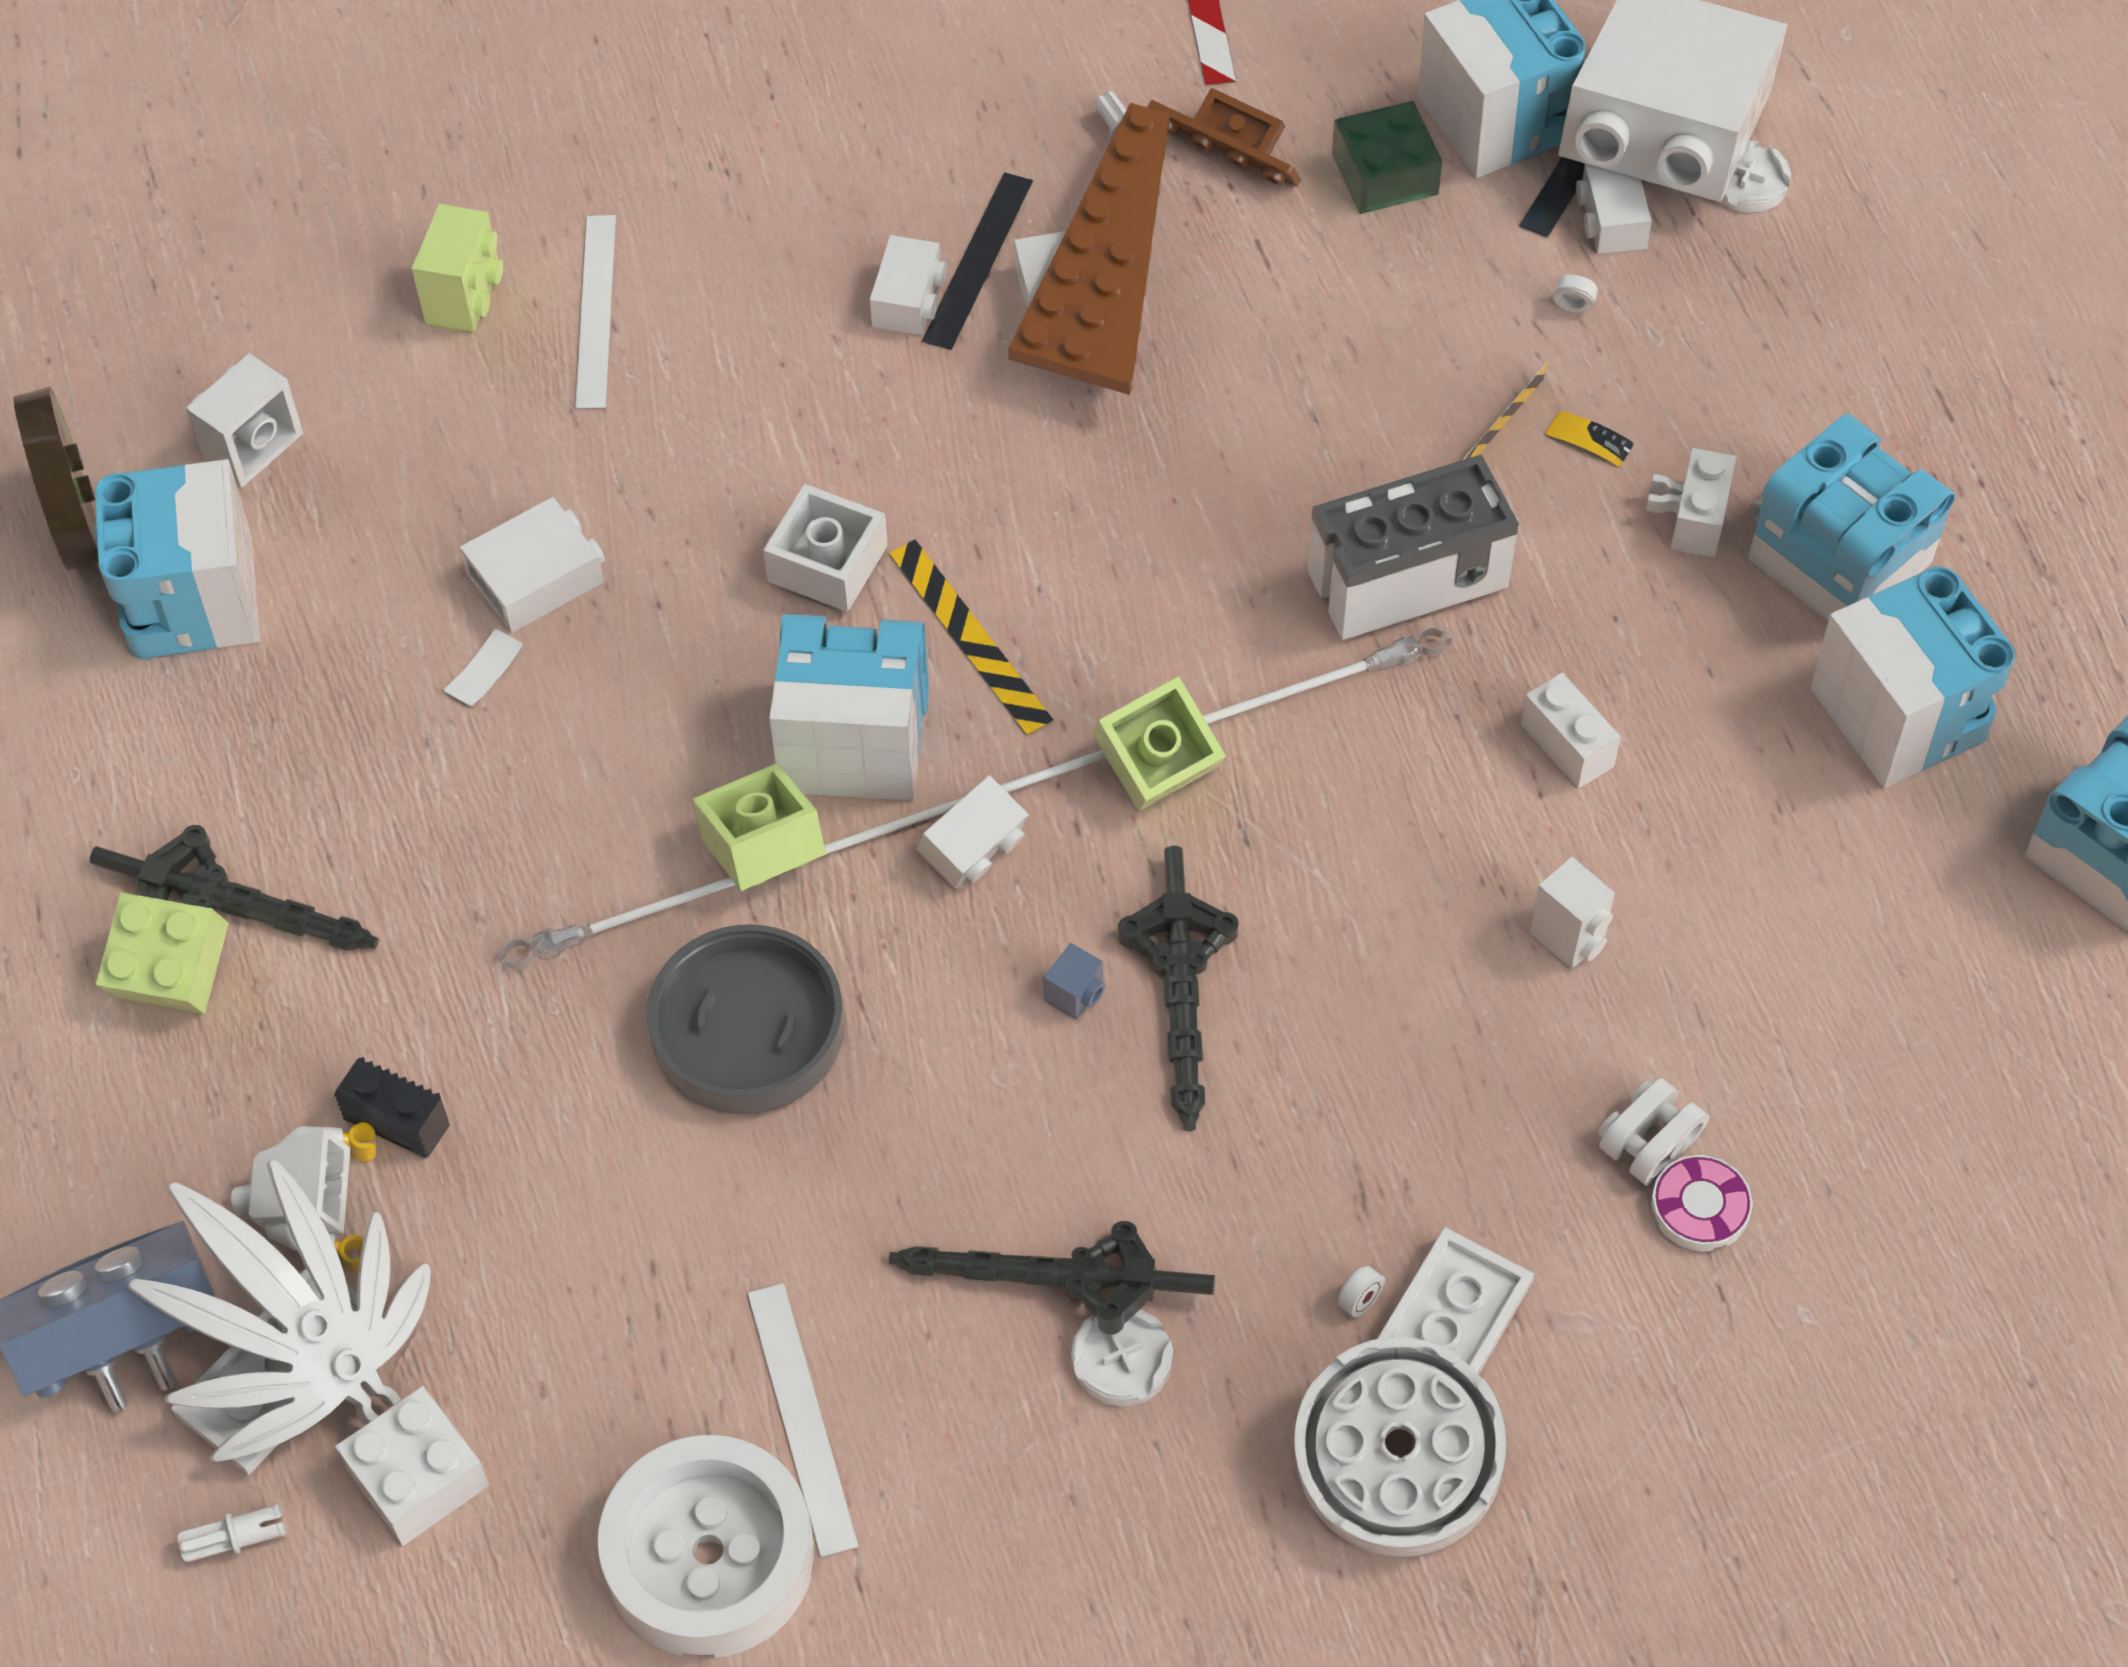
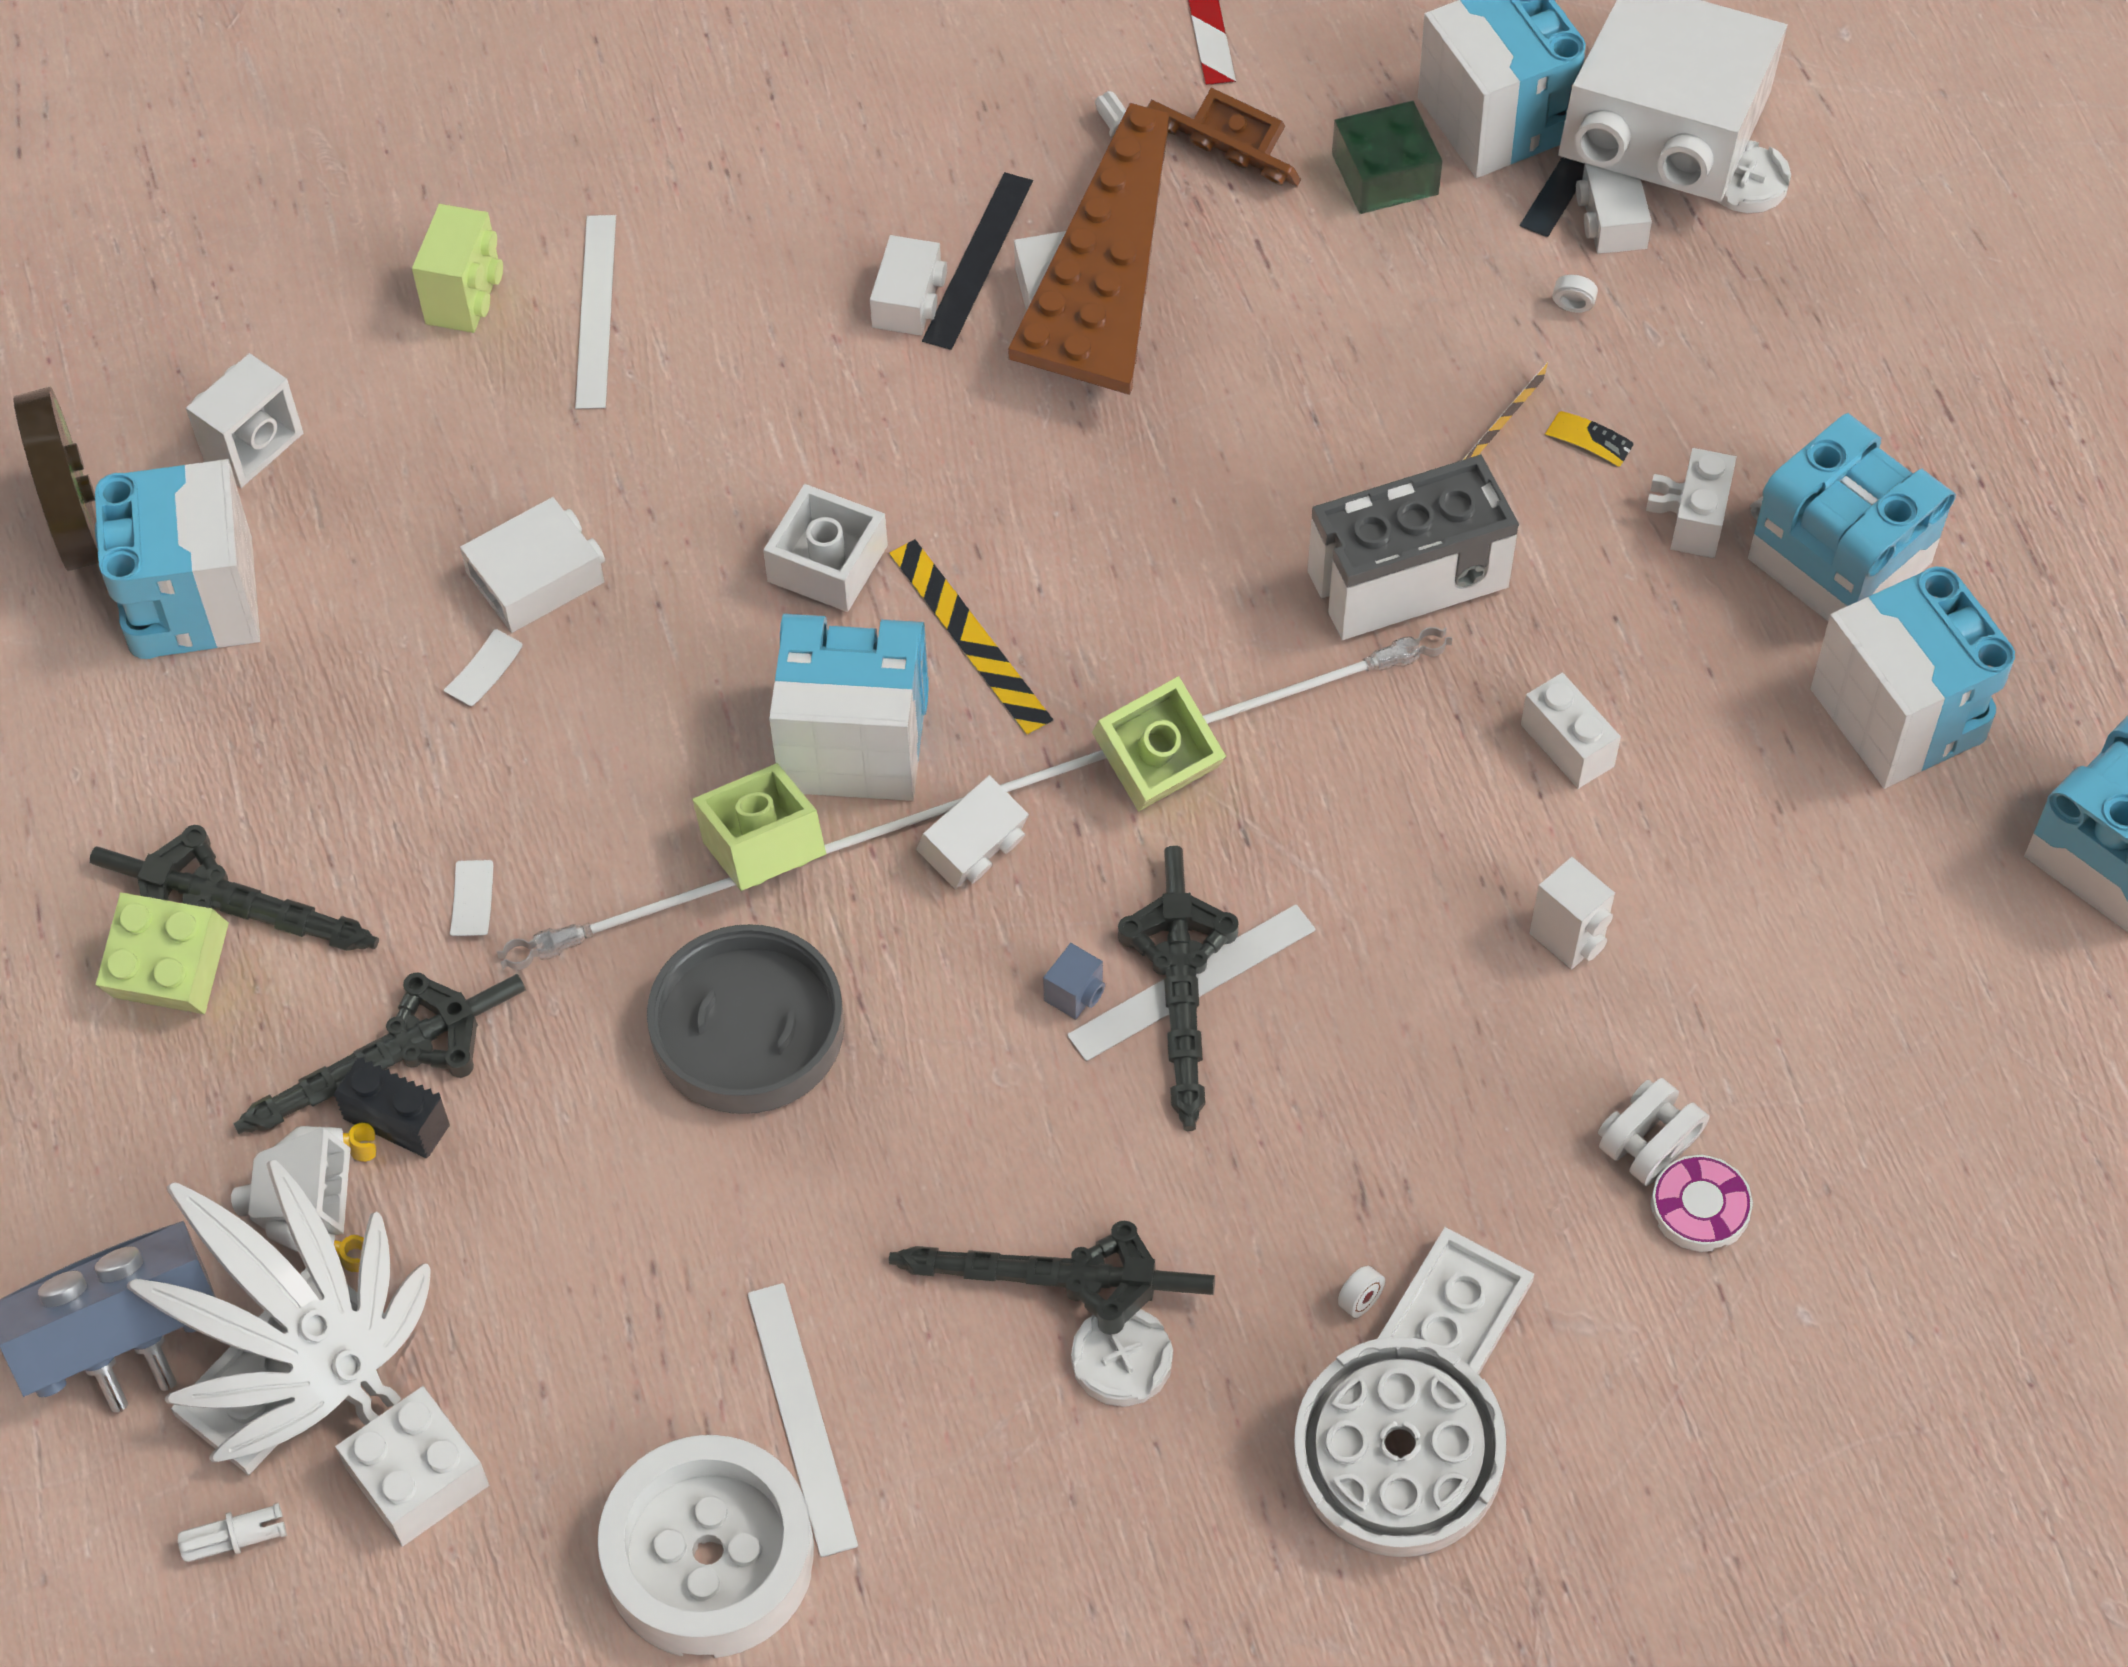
none -> pearl dark grey bar [233,972,526,1134]
none -> white sticker [450,860,493,936]
none -> white sticker [1068,905,1316,1061]

